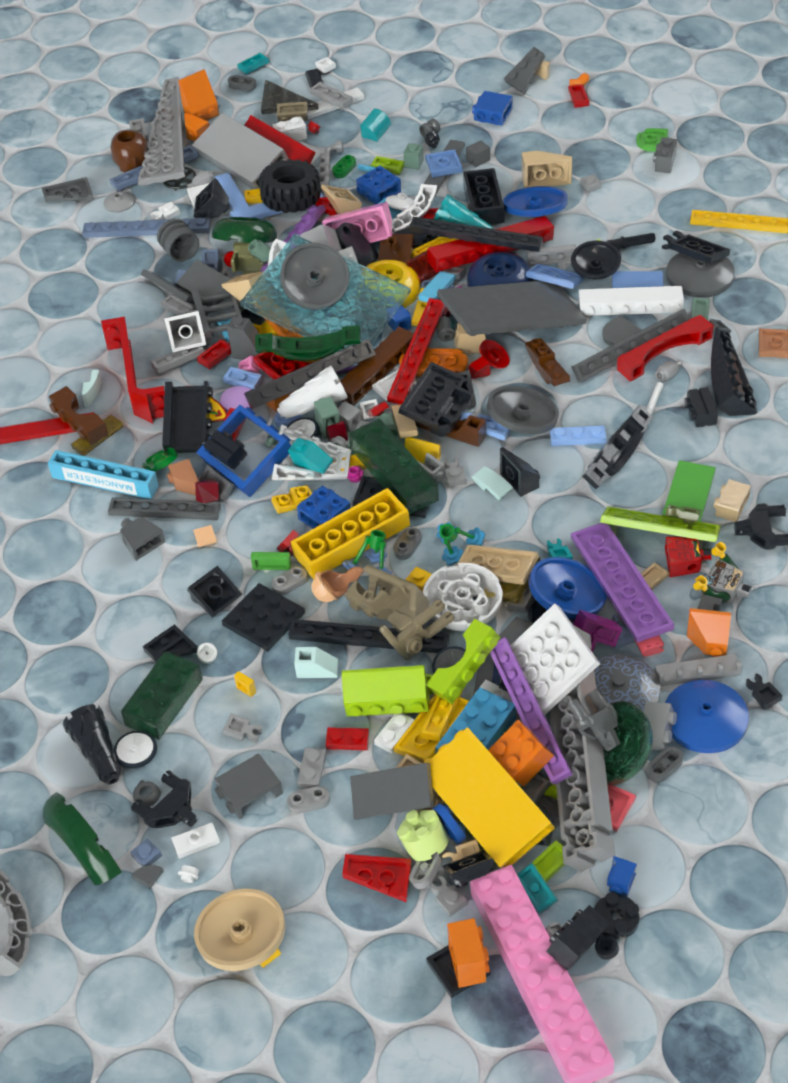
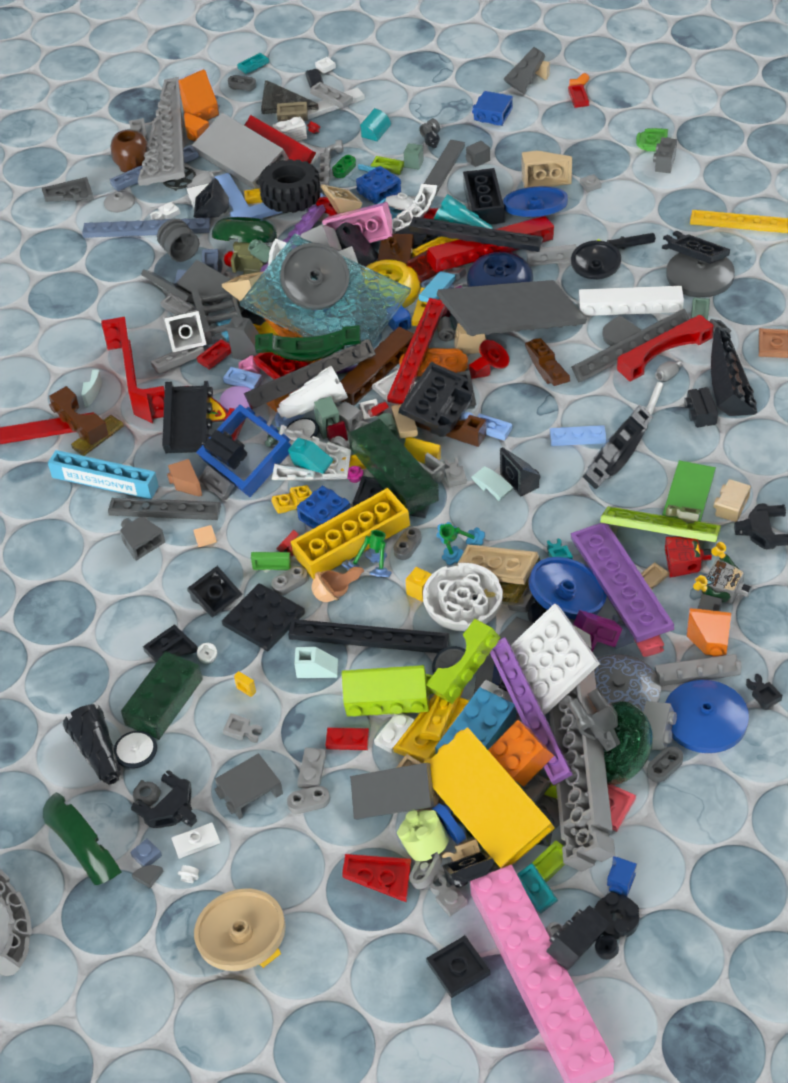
green tile [142,448,178,472] -> none
dark red slope [195,479,219,503] -> none
dark tan piece [344,565,455,660] -> none
medium blue tile [425,149,463,178] -> none
orange brick [447,918,490,988] -> none
dark grey dish [487,386,559,434] -> none
medium blue tile [526,263,584,289] -> none
medium blue tile [612,271,664,288] -> none

